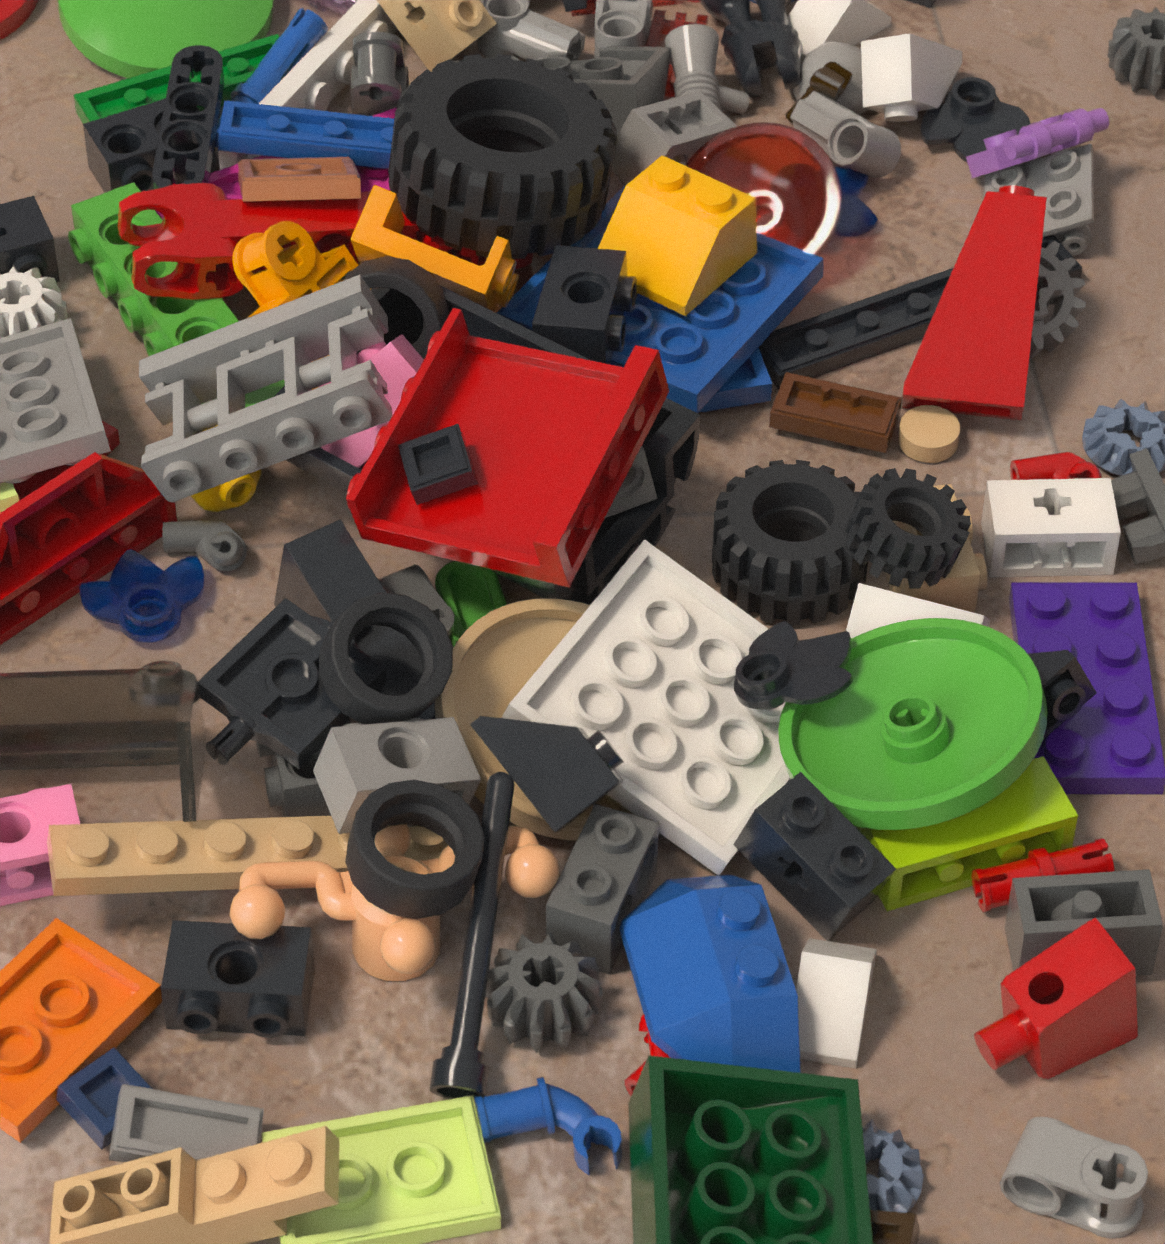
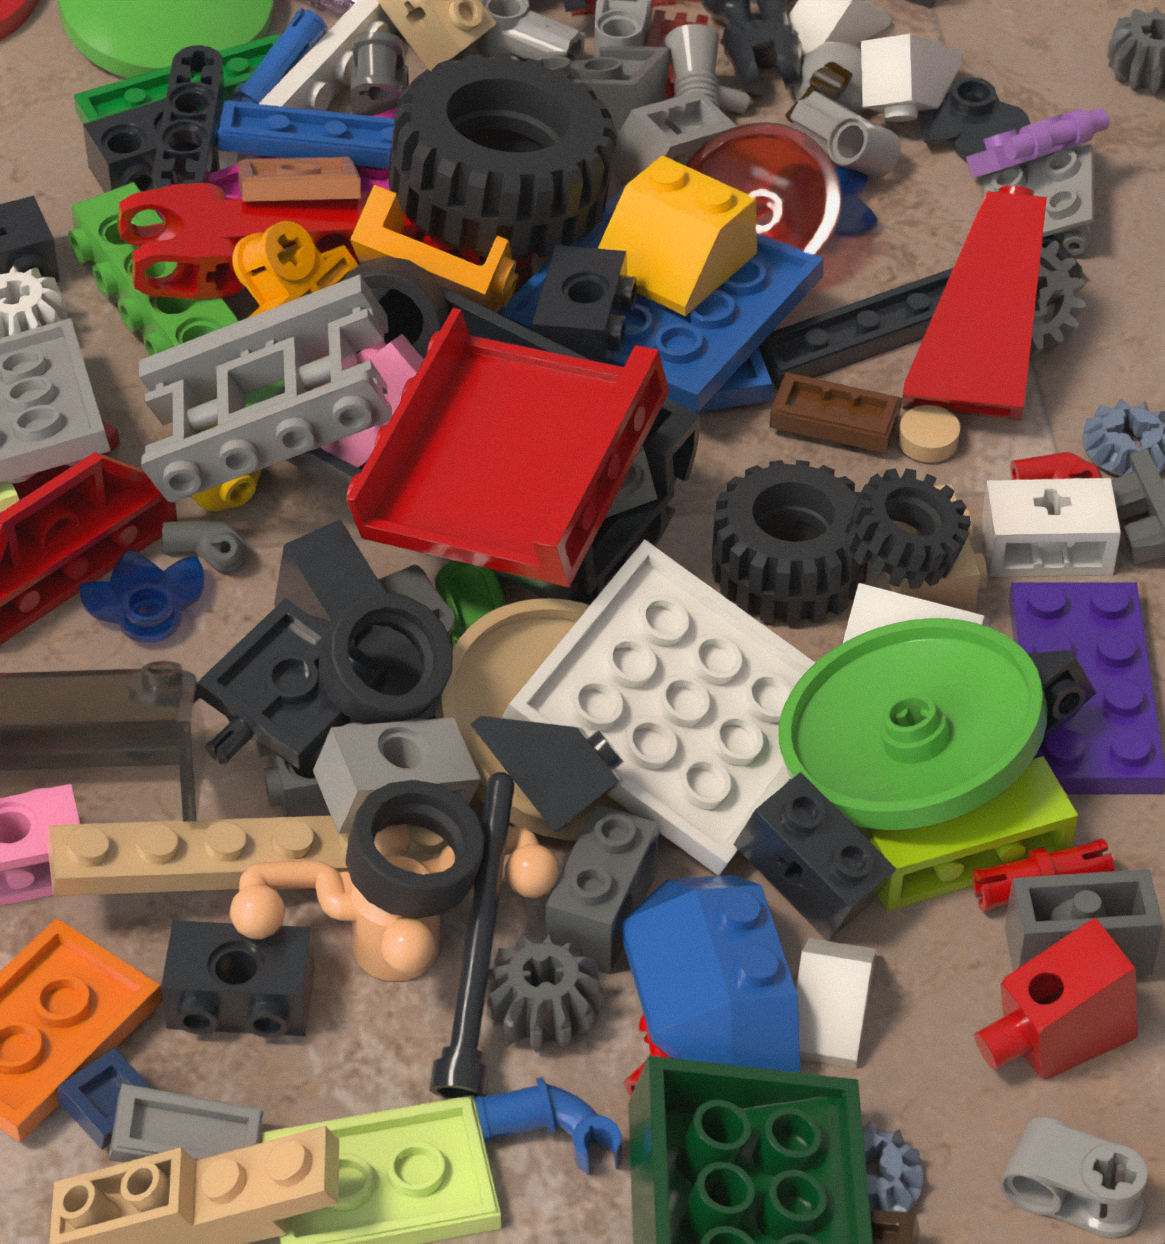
black tile [398,424,478,505] -> none
black plate [733,621,853,710] -> none

